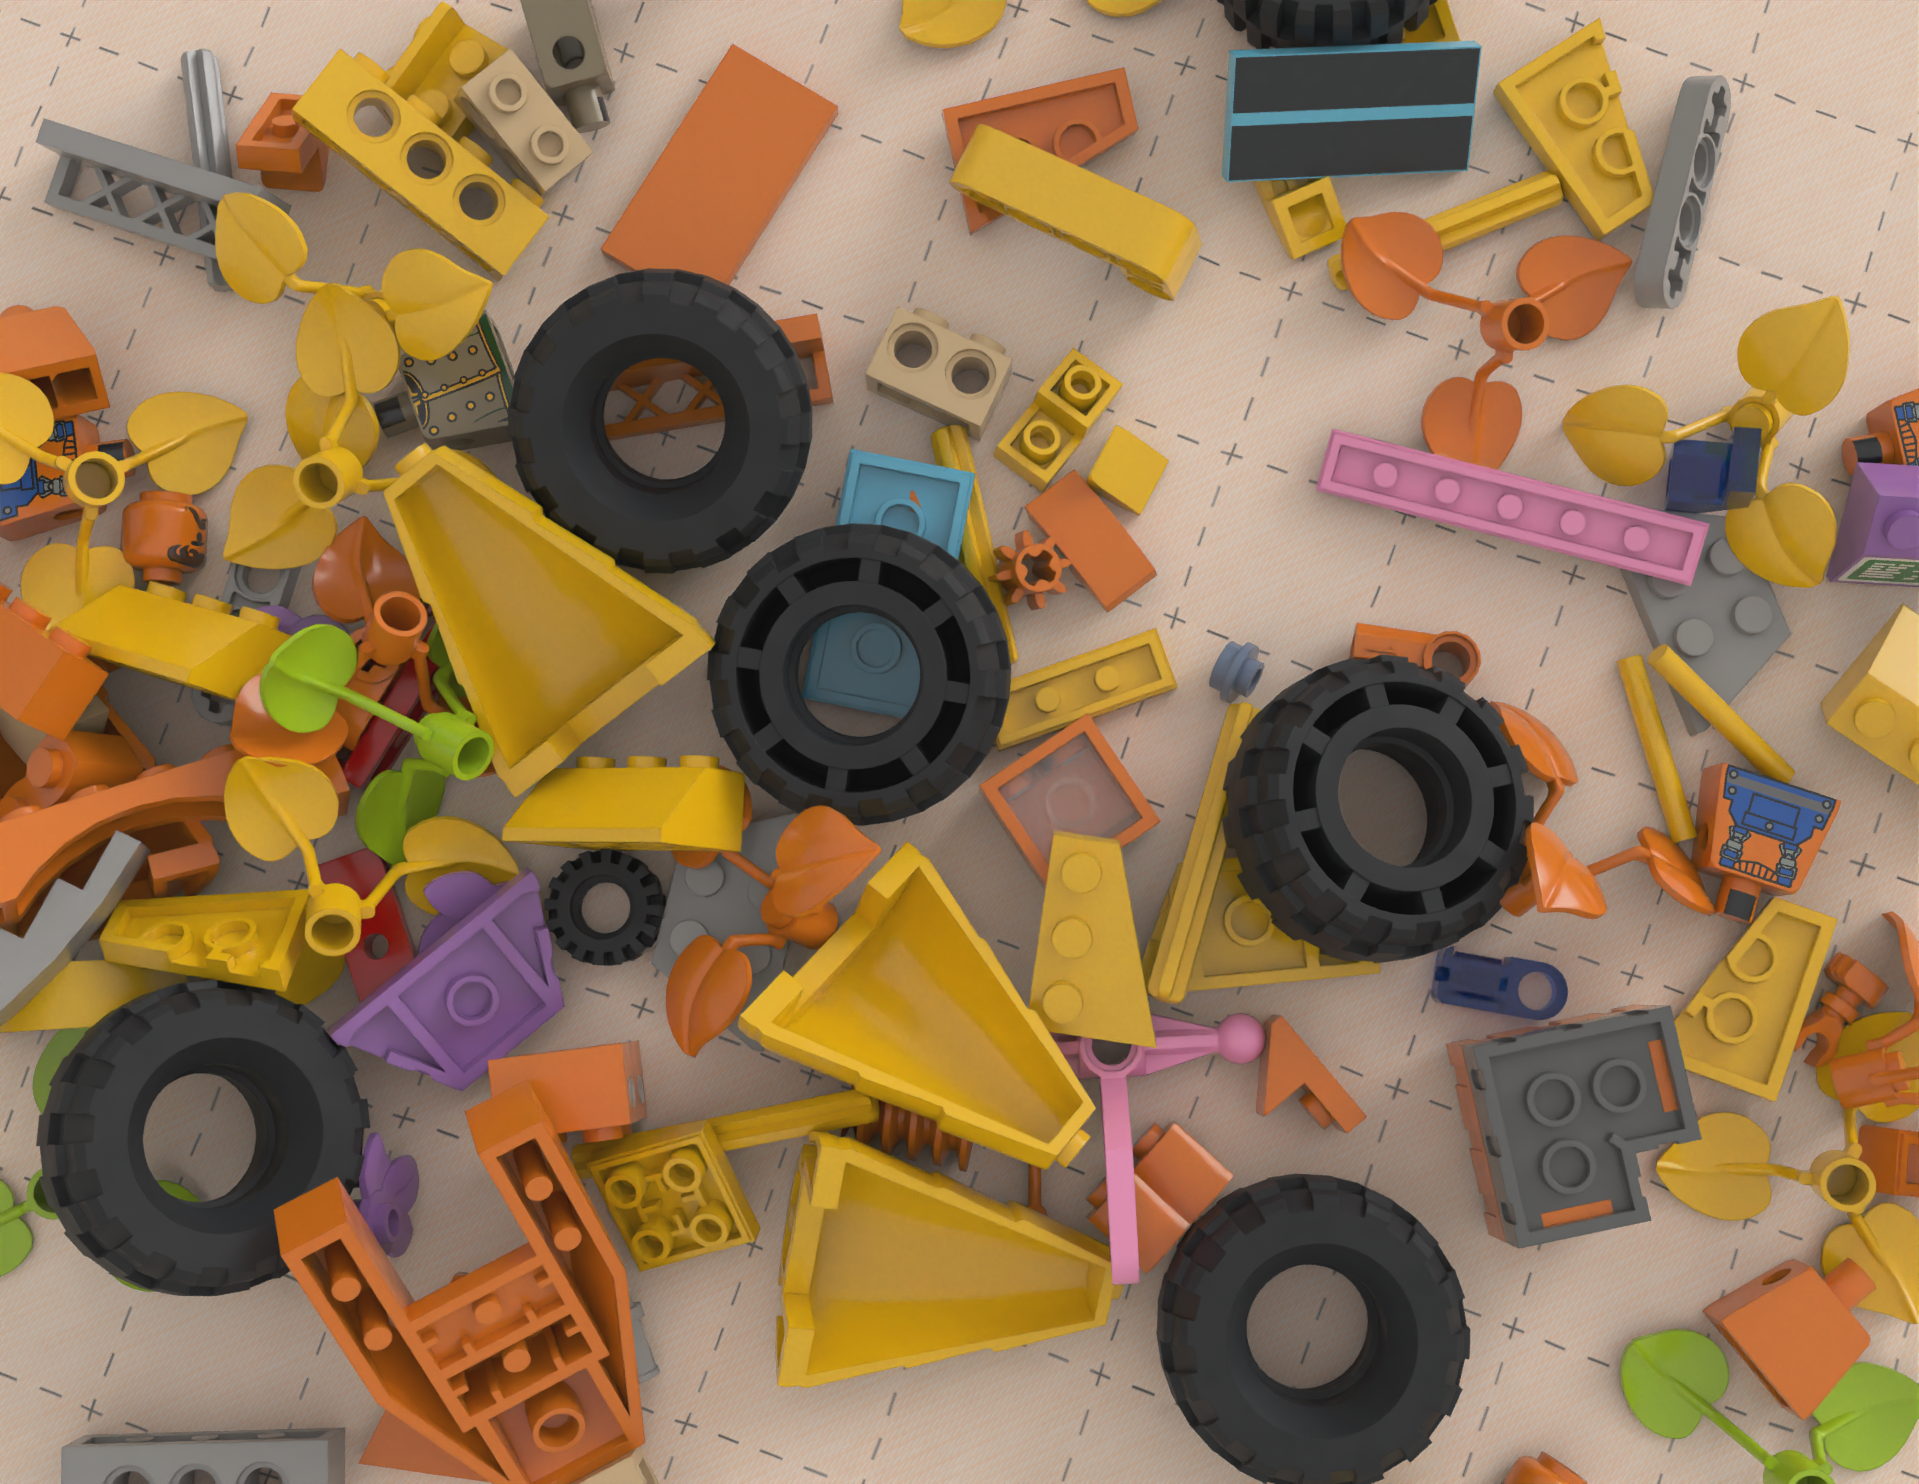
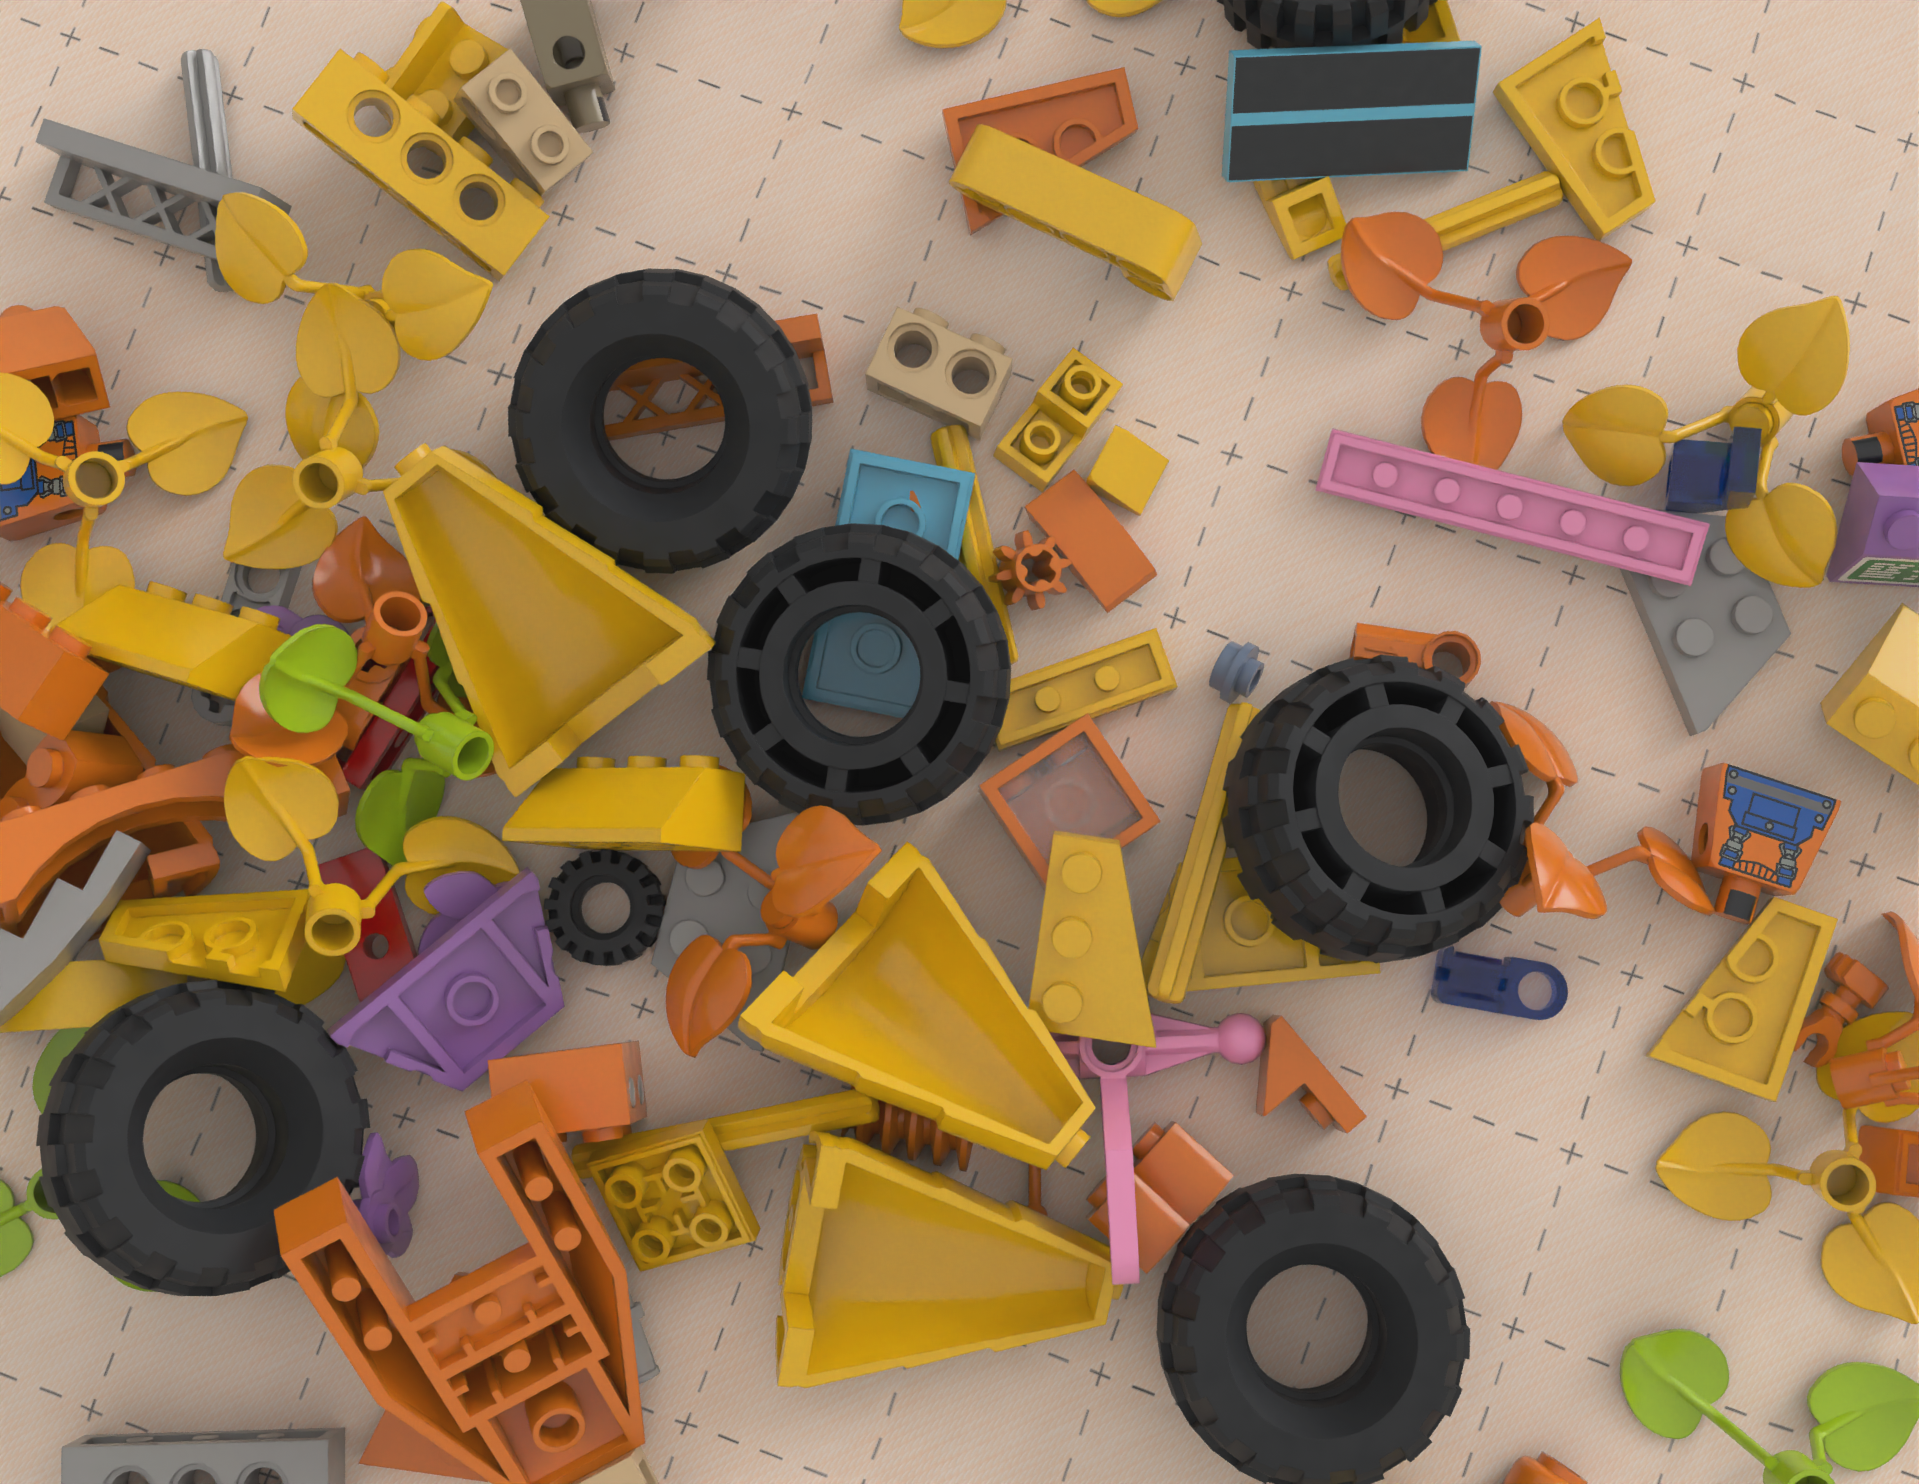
orange head [120,491,208,586] -> none
orange slope [235,92,329,192] -> none
dark tan torso [373,310,515,450] -> none
orange tile [601,43,838,285] -> none
dark grey piece [1446,1004,1702,1249] -> none
yellow bar [1616,654,1697,843] -> none
light grey beam [1634,75,1731,309] -> none
yellow bar [1647,644,1795,783] -> none
orange torso [1702,1258,1876,1421] -> none

